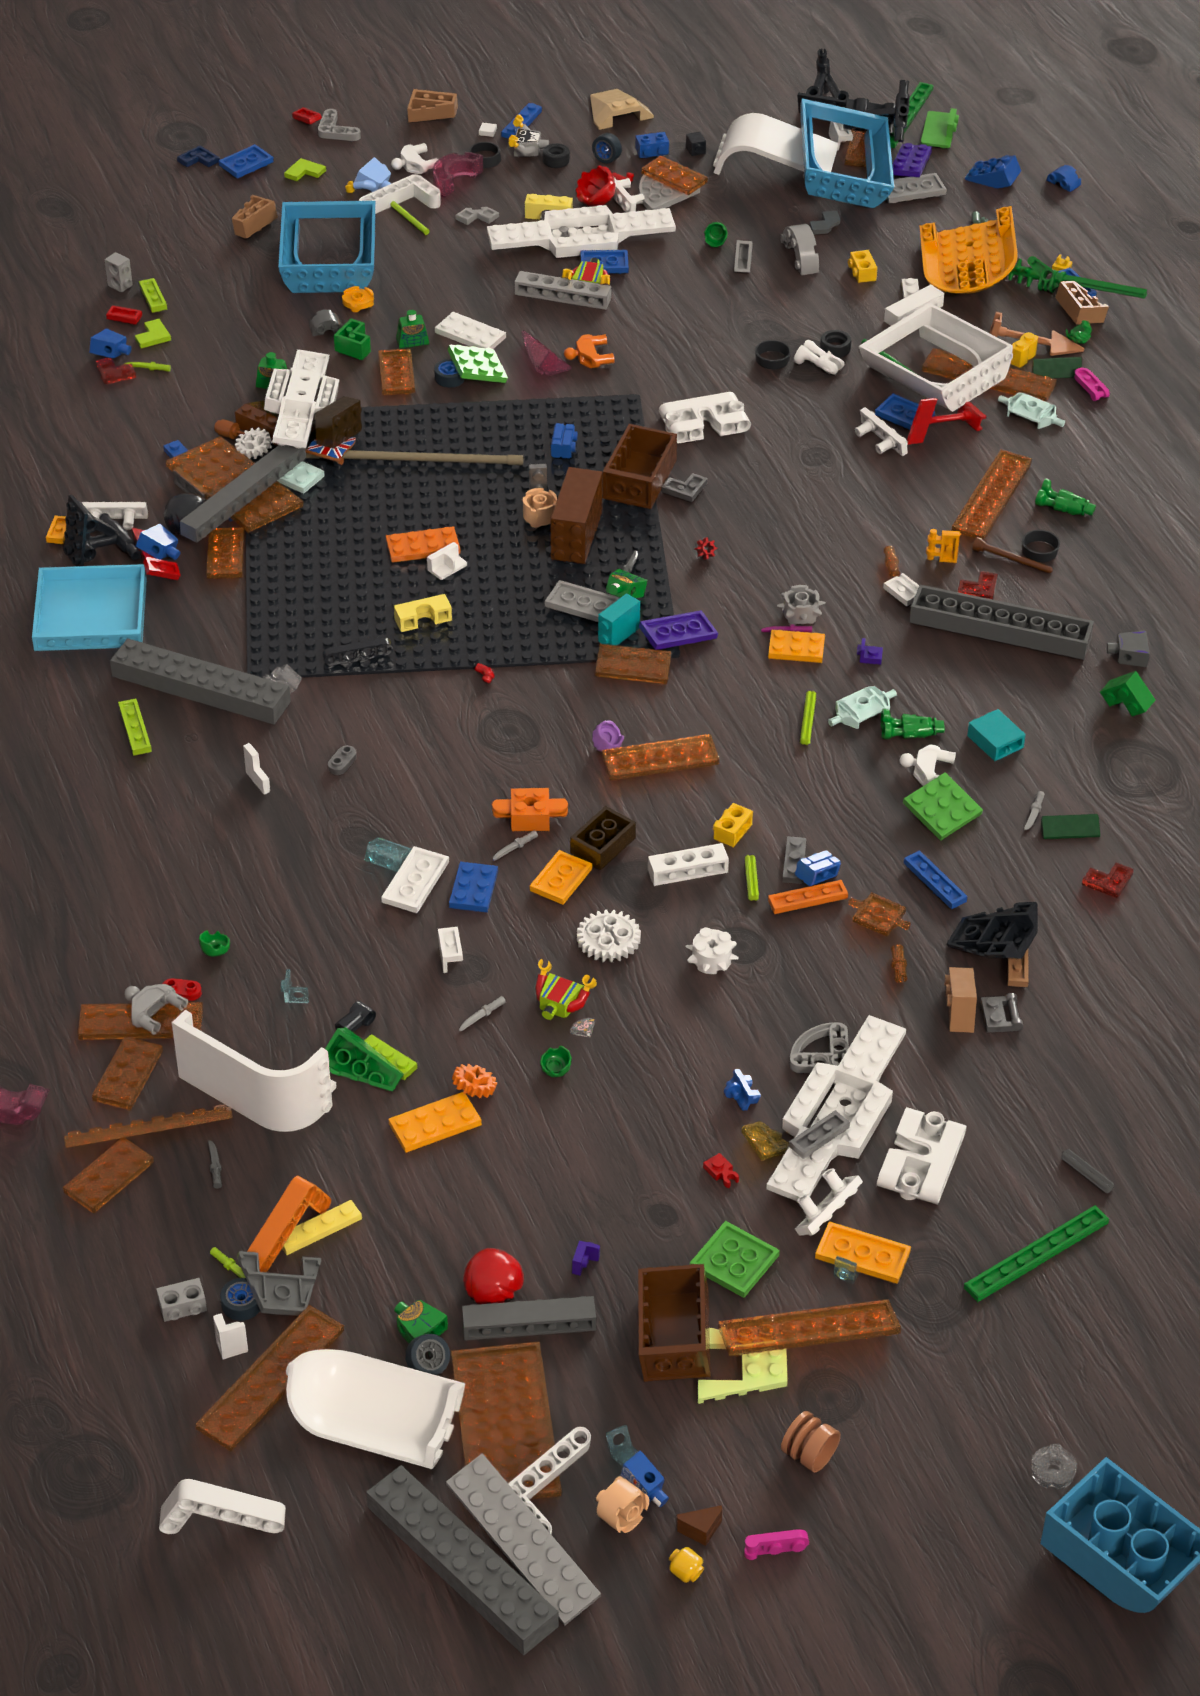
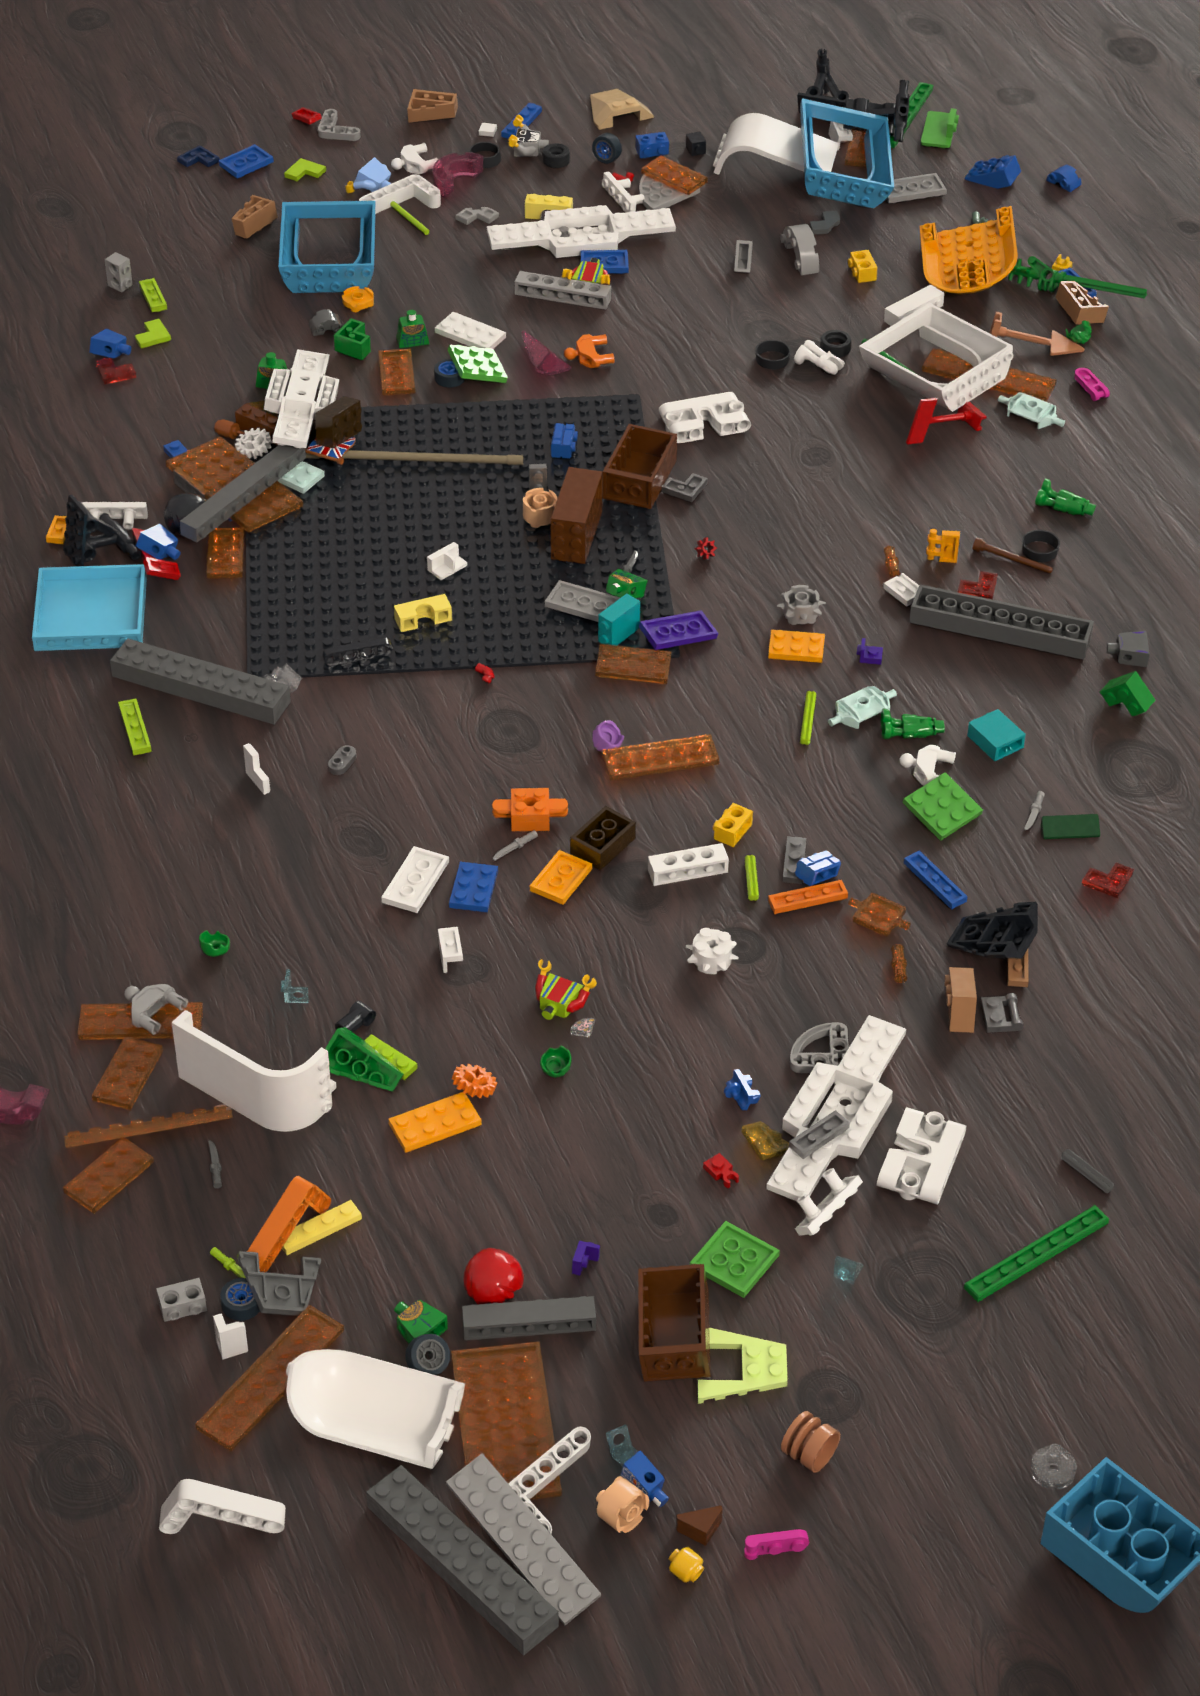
red plate [106,305,142,324] -> none
lime piece [124,362,171,372] -> none
red plate [162,978,202,1001] -> none
clear light blue bracket [365,837,412,872] -> none
orange plate [386,527,460,563] -> none
light grey piece [459,996,506,1031] -> none
red piece [575,165,616,207] -> none
white gear [577,910,641,962] -> none
green hair [704,222,728,247] -> none
clear orange plate [718,1299,901,1356] -> none
magenta piece [761,624,812,633] -> none
light orange plate [815,1222,911,1284] -> none
white plate [855,407,908,456] -> none
blue plate [875,394,935,430] -> none
dark purple plate [892,143,932,177] -> none
white plate [901,278,919,299] -> none
clear orange plate [952,450,1032,540] -> none
yellow brick [1010,332,1038,368] -> none
dark green slope [1031,357,1082,379] -> none

